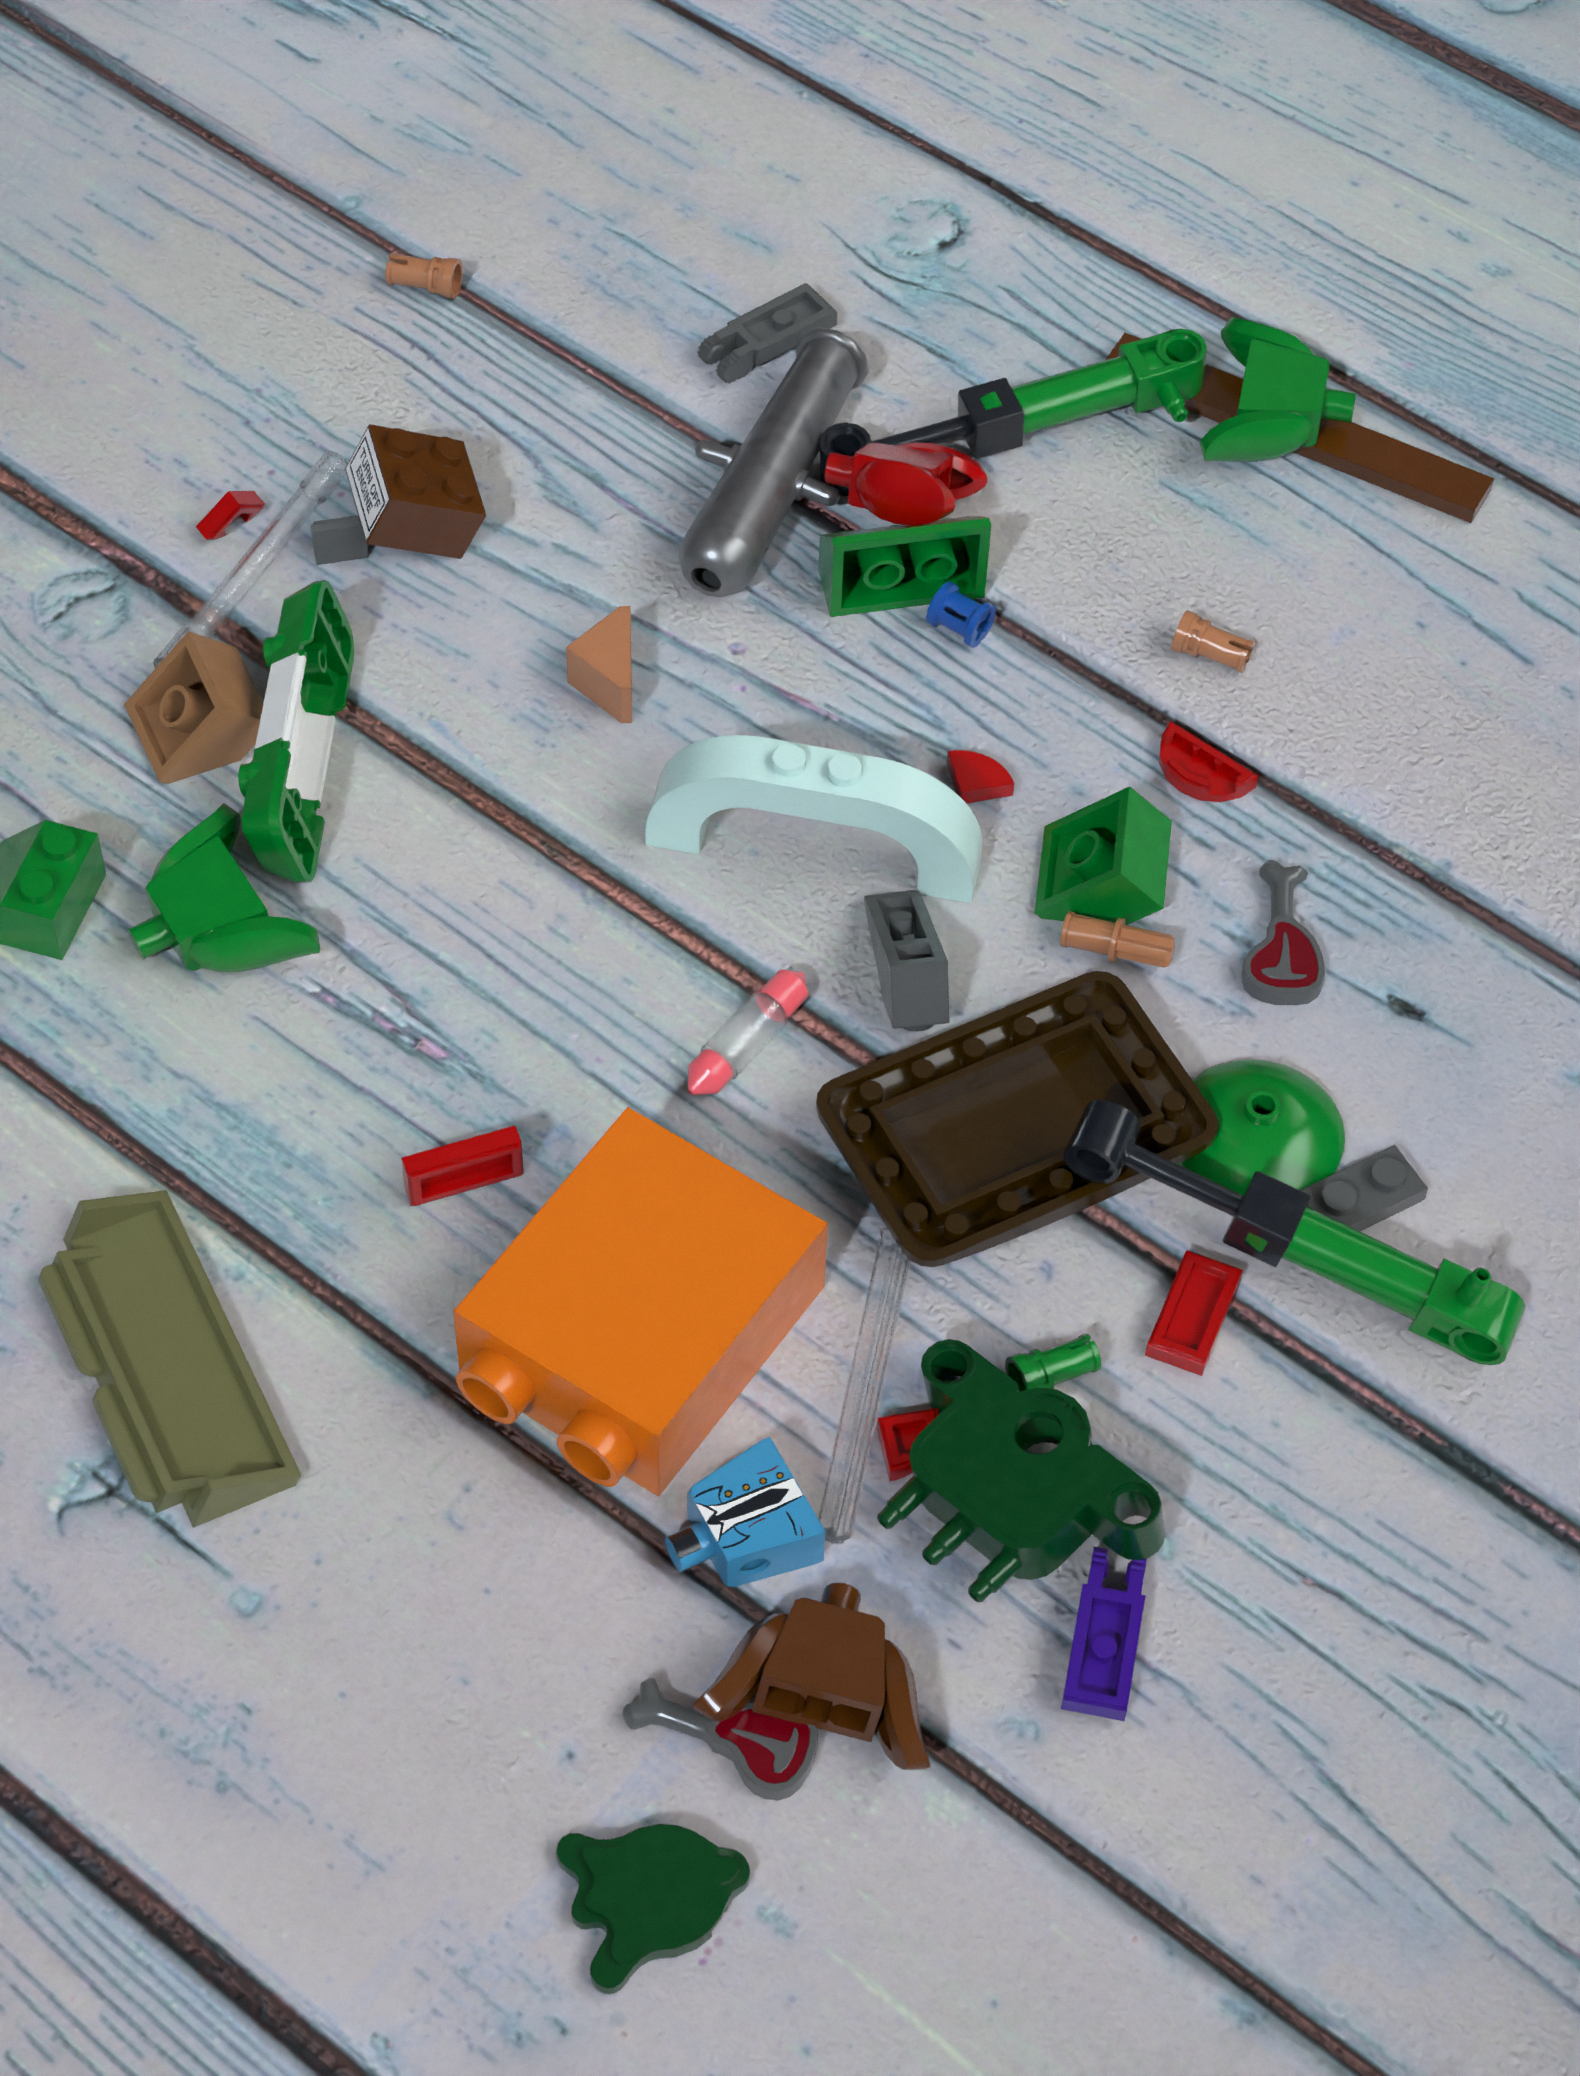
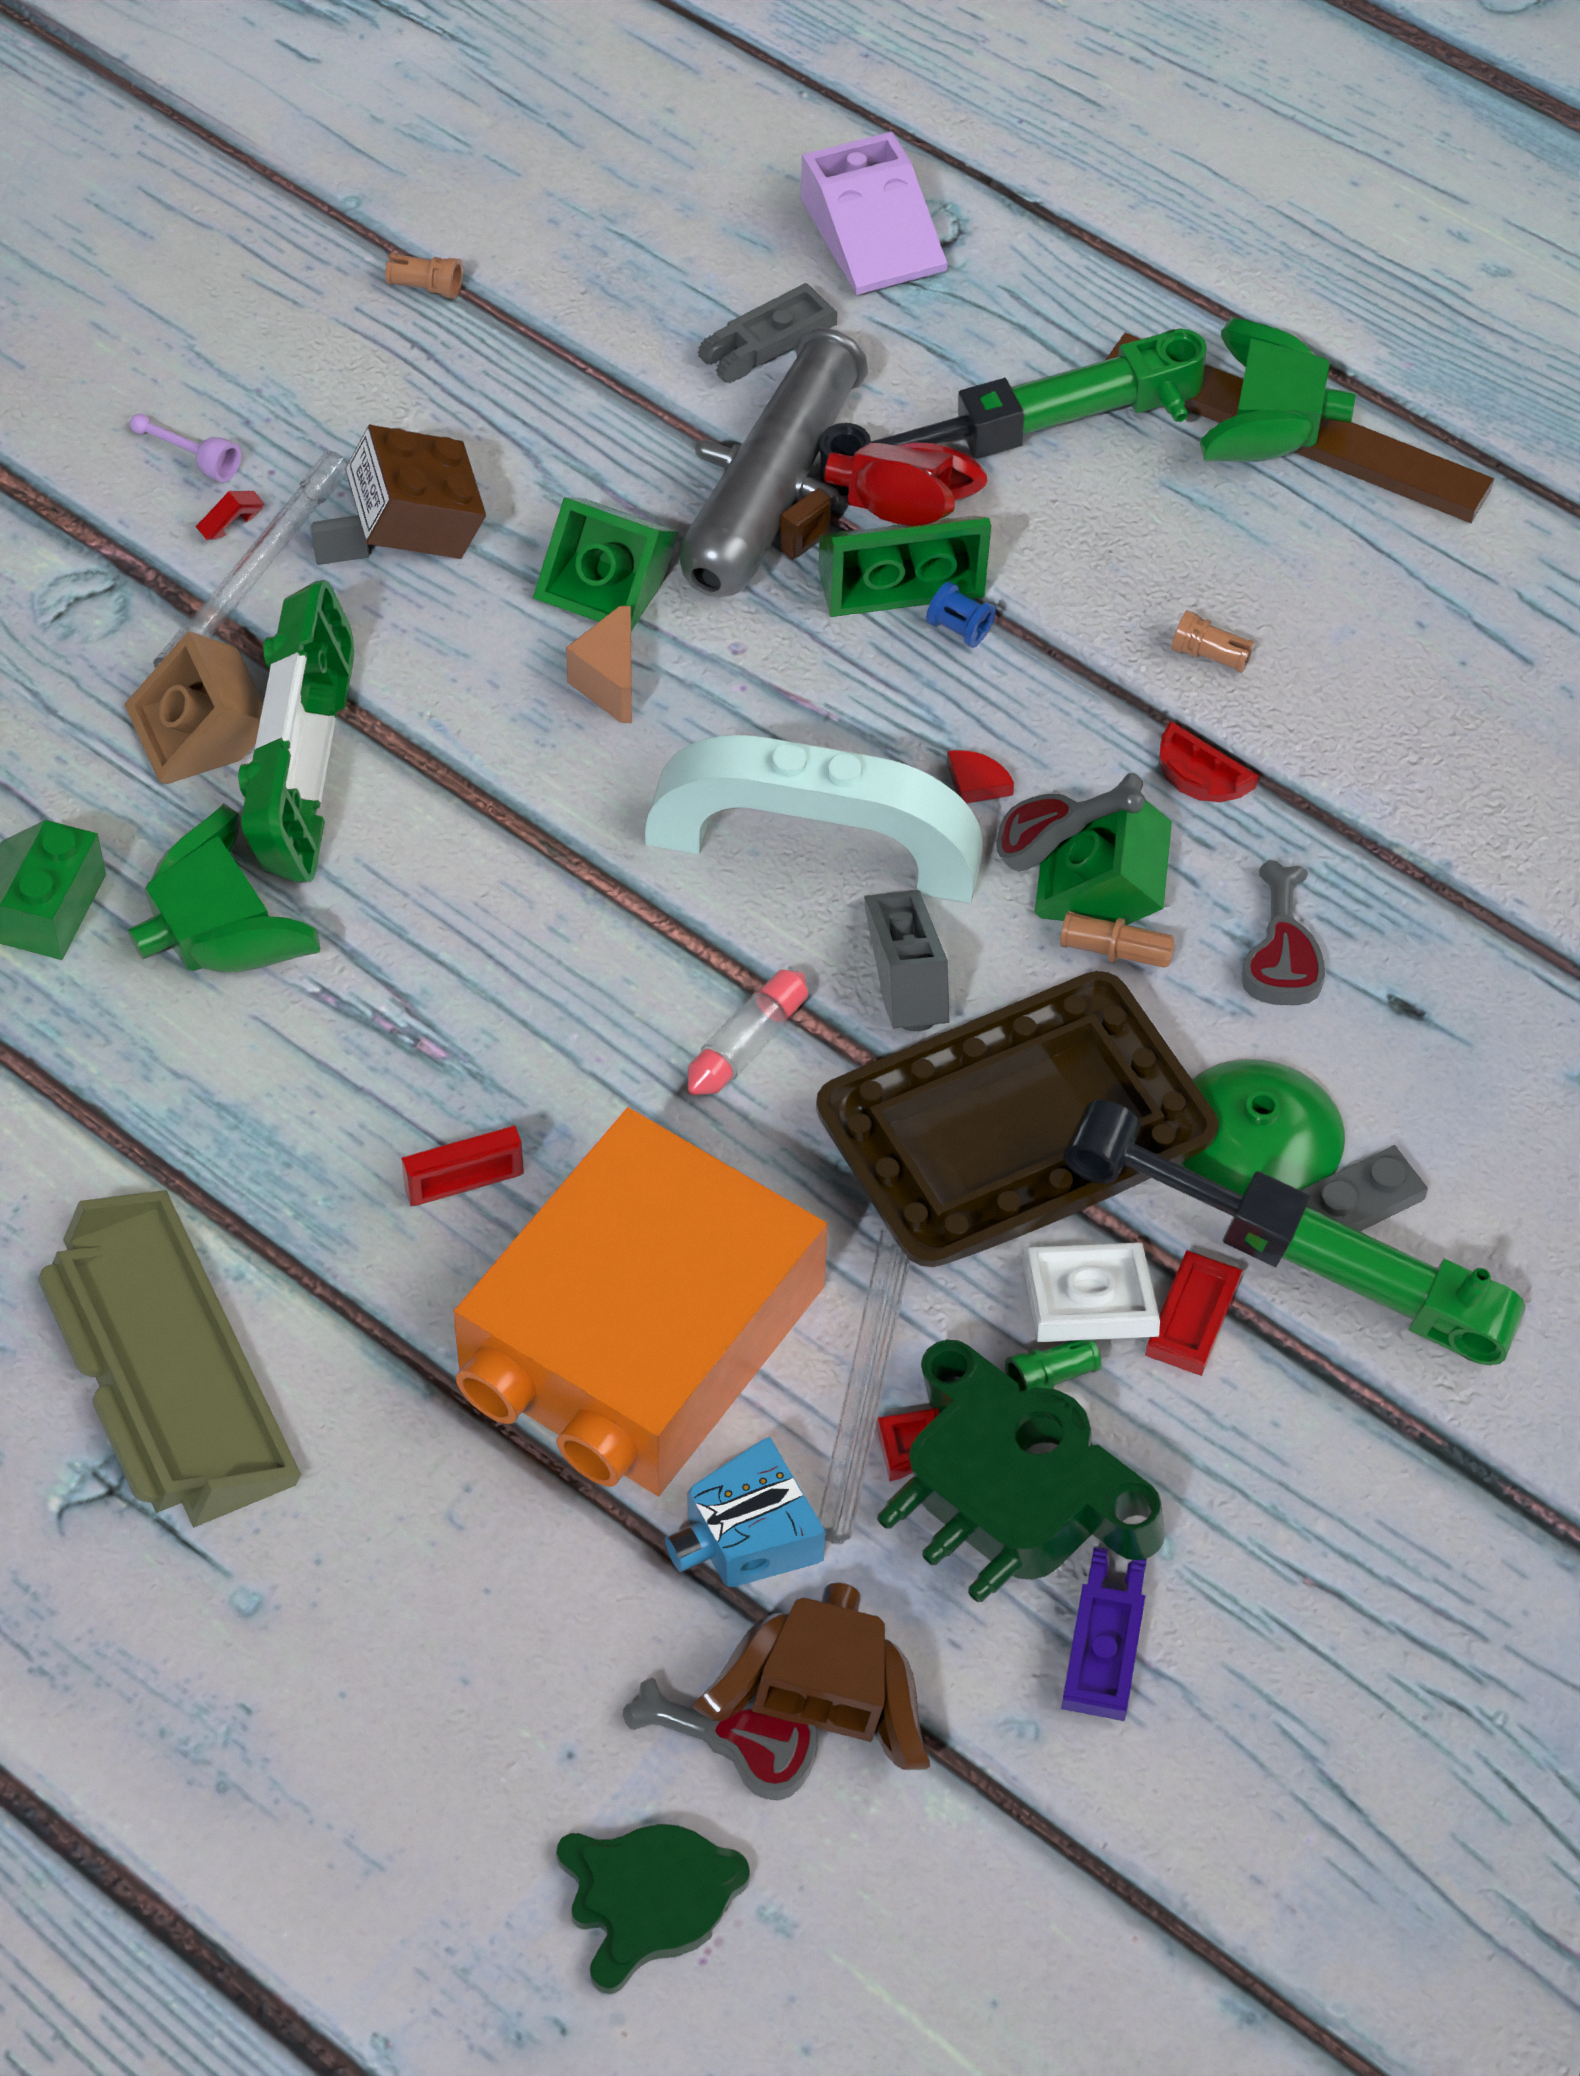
none -> lavender hinge [130,414,242,482]
none -> green slope [533,497,679,632]
none -> reddish brown tile [780,488,831,560]
none -> lavender slope [801,131,947,295]
none -> dark grey piece [996,773,1145,872]
none -> white tile [1023,1243,1160,1342]

